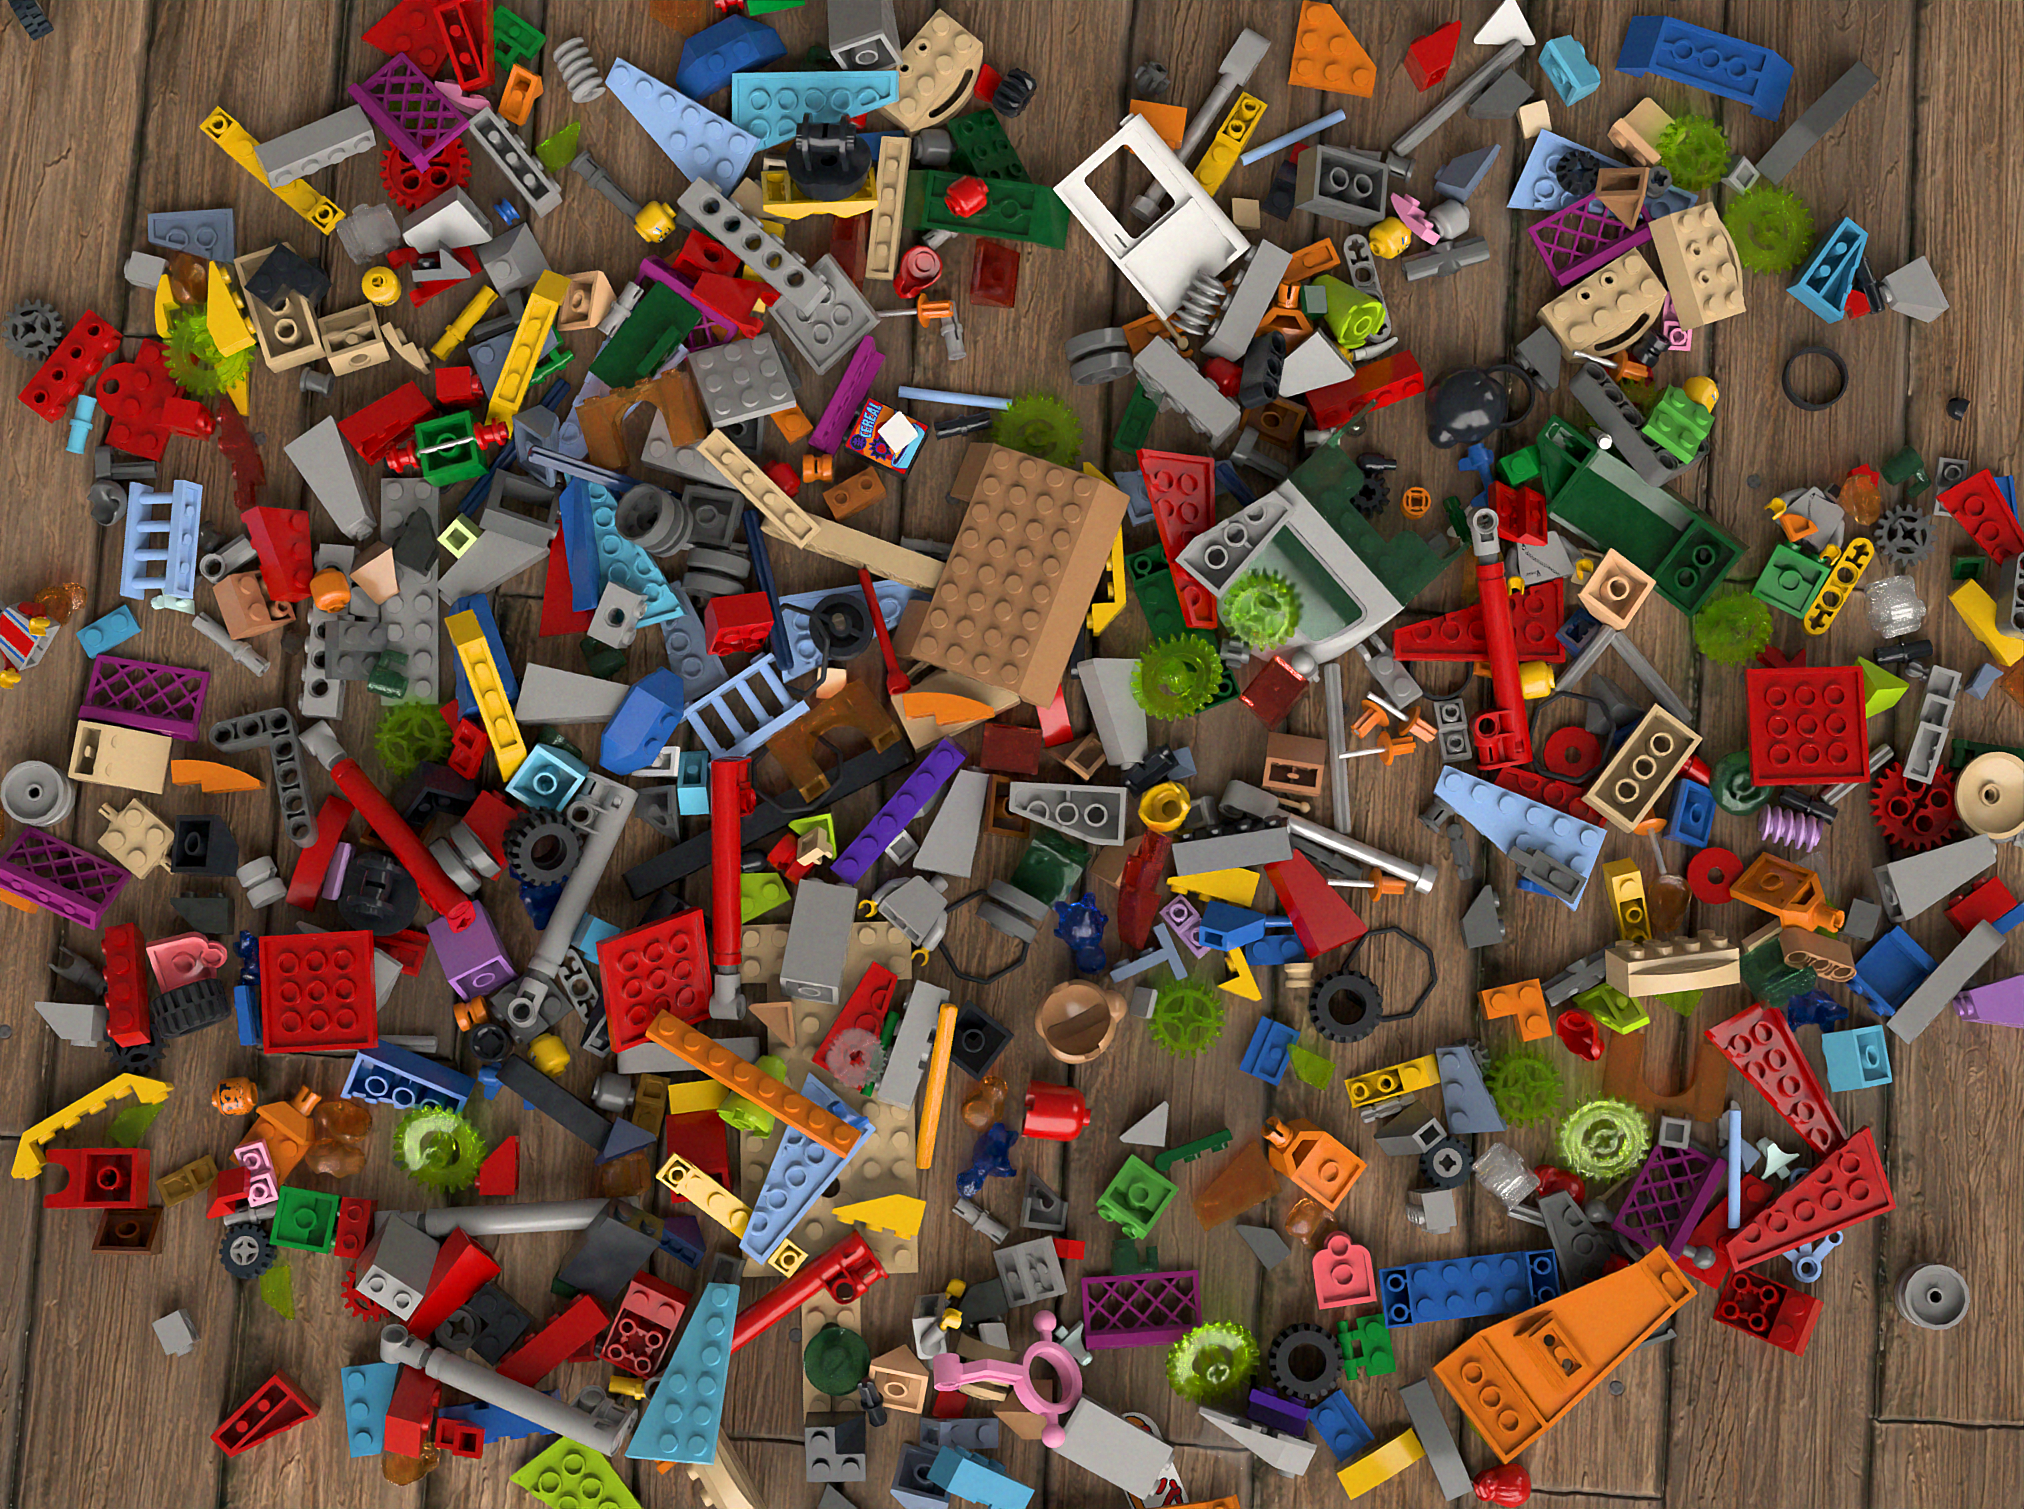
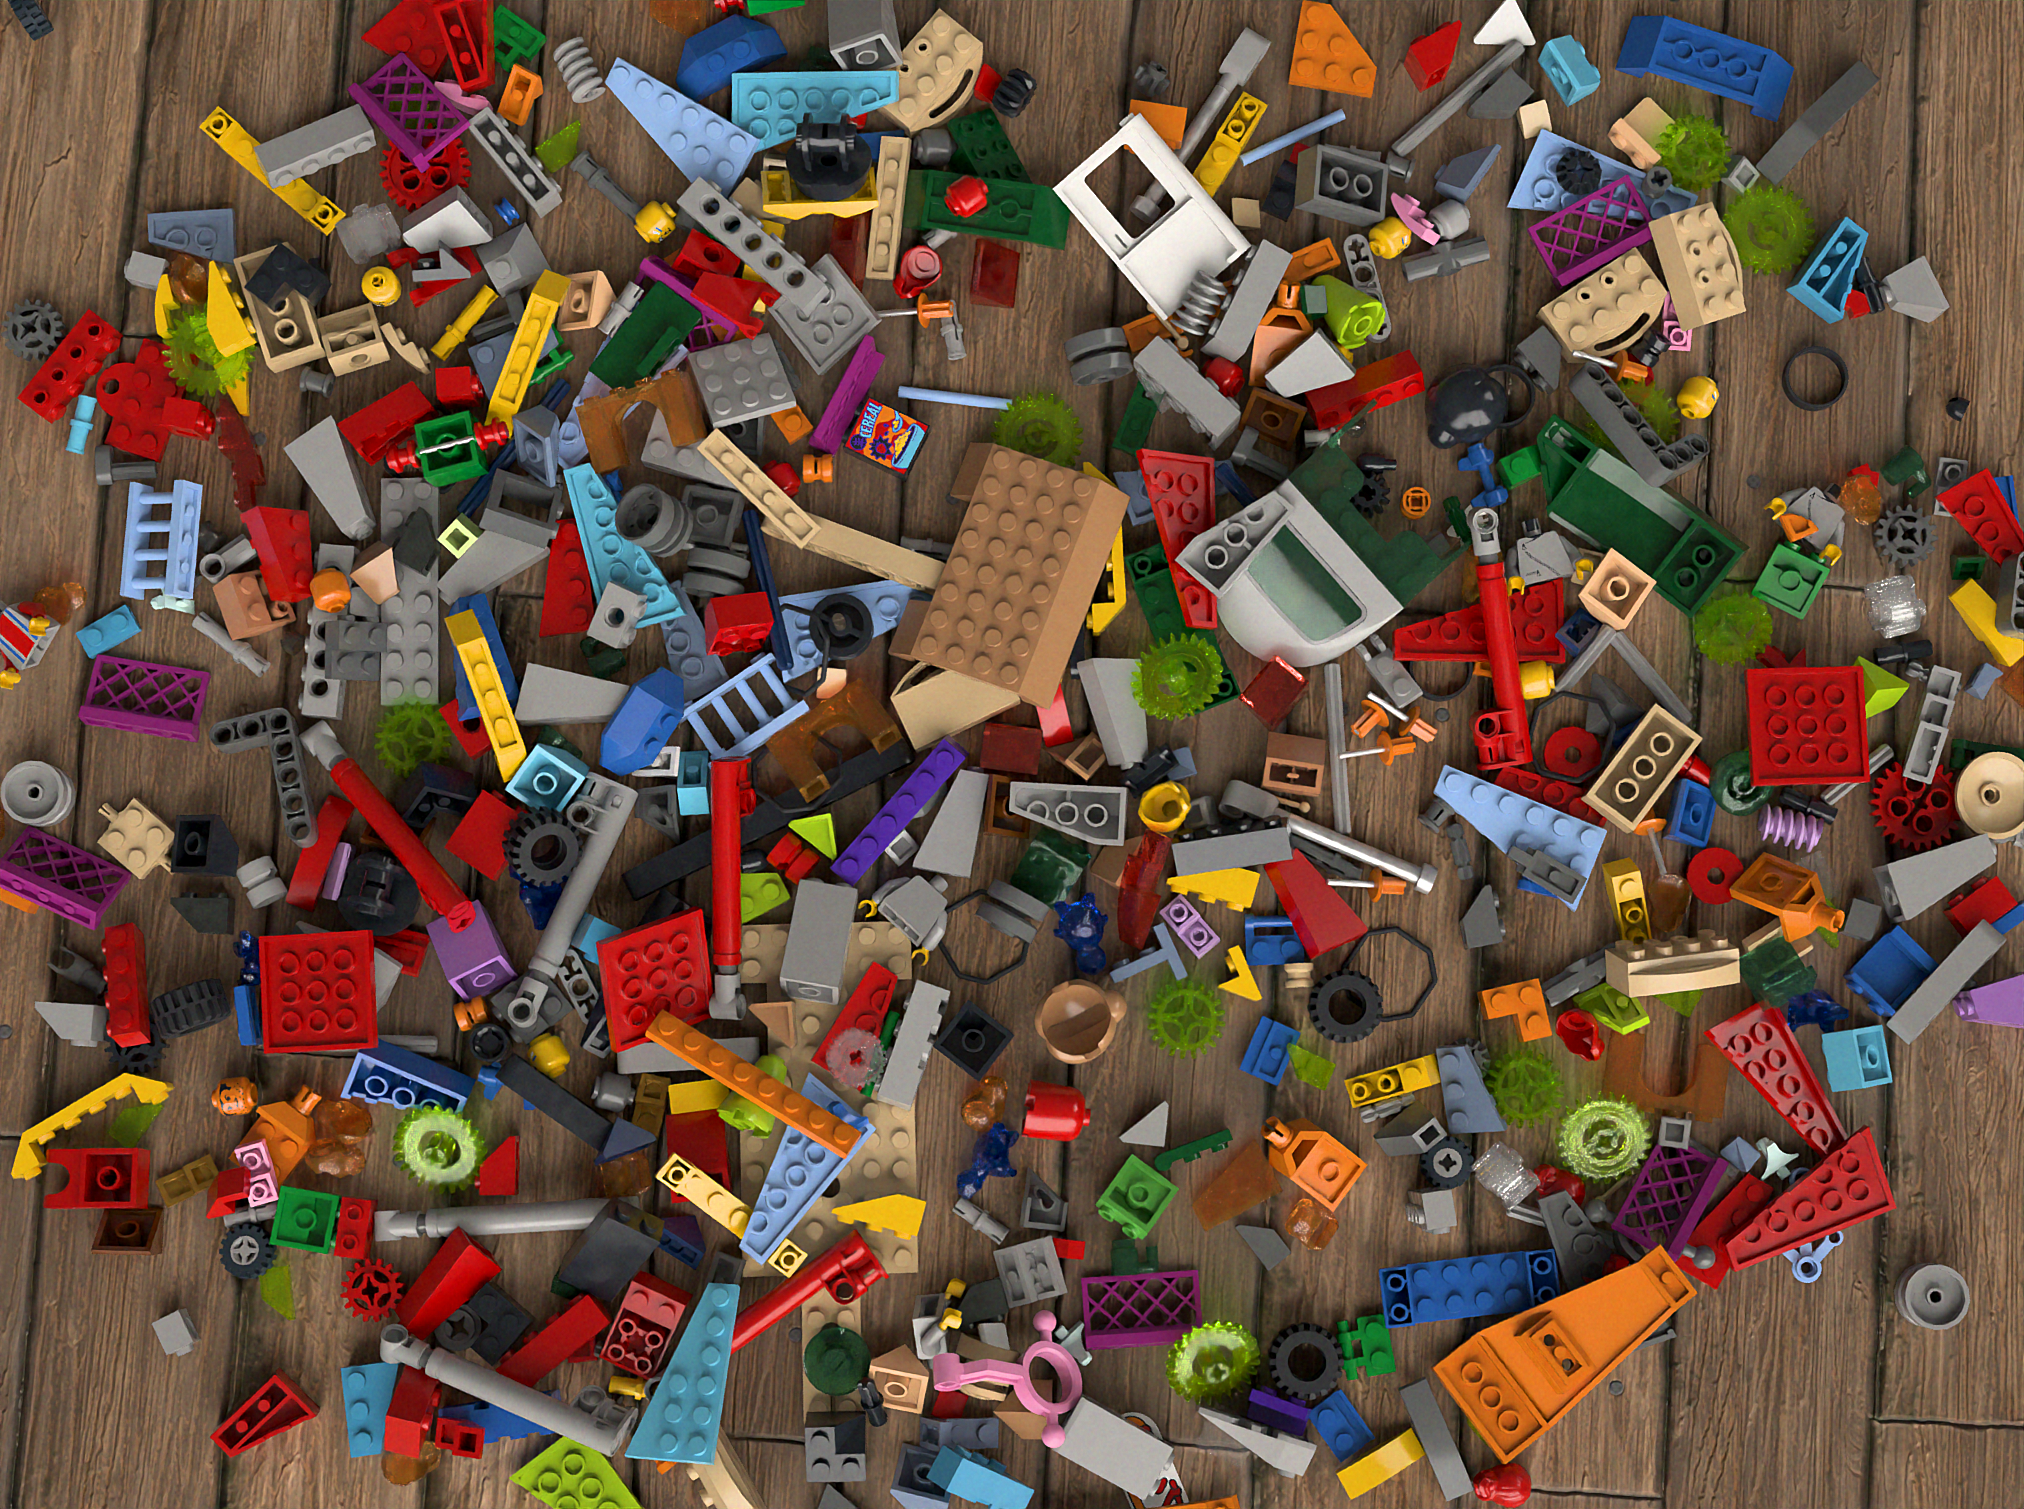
tan slope [68,720,173,794] -> none
dark grey hair [87,479,128,527] -> none
coral plate [146,932,228,994] -> none
orange slope [171,760,267,795] -> none
light grey slope [355,1212,440,1321] -> none
clear green piece [367,649,409,700] -> none
dark grey wheel [428,819,502,895] -> none
red slope [447,717,487,780] -> none
dark blue axle [527,445,683,501] -> none
blue wedge [559,476,601,612] -> none
tan tile [797,826,833,866] -> none
dark orange brick [822,466,888,524] -> none
red piece [858,568,911,695] -> none
white slope [878,411,918,454] -> none
orange slope [902,692,995,727] -> none
light orange axle [915,1003,958,1169] -> none
black pin [933,410,993,441] -> none
light grey slope [1129,987,1158,1019] -> none
blue slope [1199,901,1266,952] -> none
dark grey gear [1220,632,1252,669] -> none
clear neon green gear [1223,573,1302,652] -> none
black beam [1239,330,1286,409] -> none
light grey axle [1291,651,1320,684] -> none
coral plate [1311,1231,1377,1310] -> none
white helmet [1351,337,1398,361] -> none
light grey slope [1433,698,1472,764] -> none
red slope [1488,480,1548,547] -> none
white helmet [1589,427,1612,449] -> none
medium nougat slope [1595,167,1650,232] -> none
bright green plate [1641,384,1715,464] -> none
red slope [1712,1269,1824,1357] -> none
light grey piece [1717,1100,1741,1147] -> none
light blue bar [1728,1109,1741,1229] -> none
medium nougat beam [1779,927,1856,982] -> none
yellow beam [1800,538,1874,637] -> none

